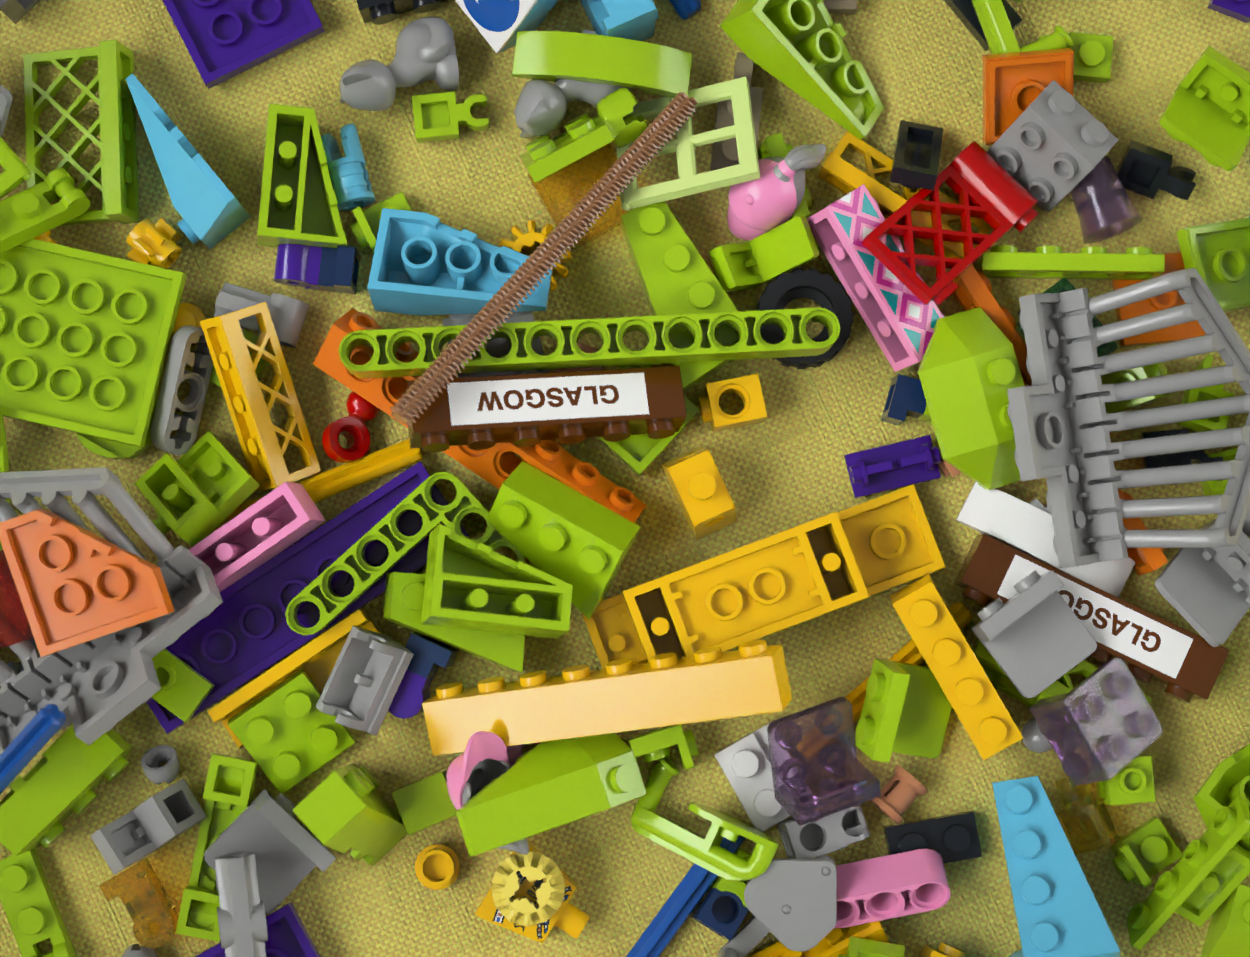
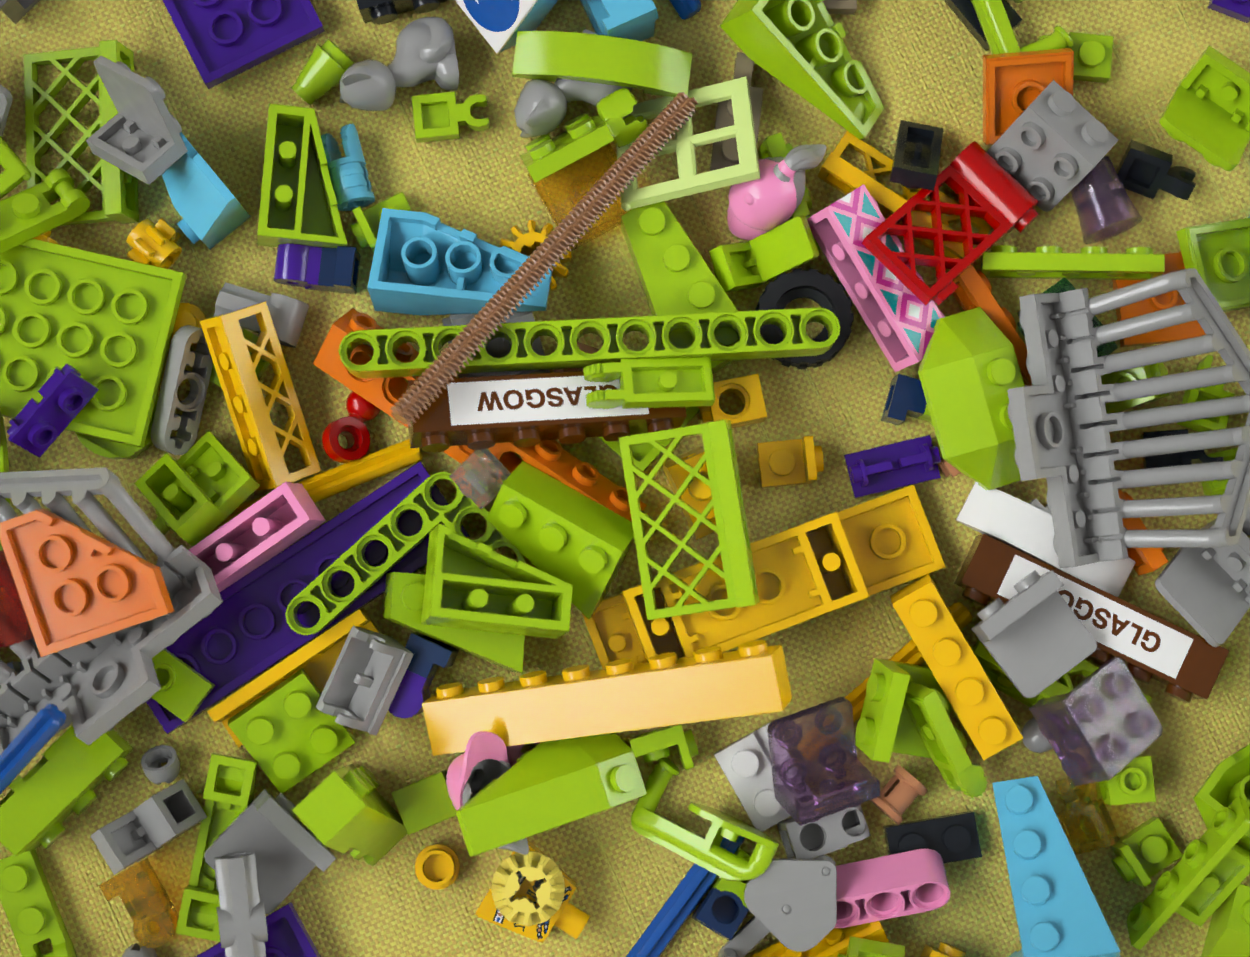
none -> dark purple hinge [7,363,99,458]
none -> light grey bracket [86,56,188,185]
none -> lime cone [291,39,354,105]
none -> clear bracket [449,449,511,509]
none -> lime hinge [583,357,715,409]
none -> lime fence [619,419,759,620]
none -> yellow bracket [756,436,824,488]
none -> lime hinge [904,682,988,798]

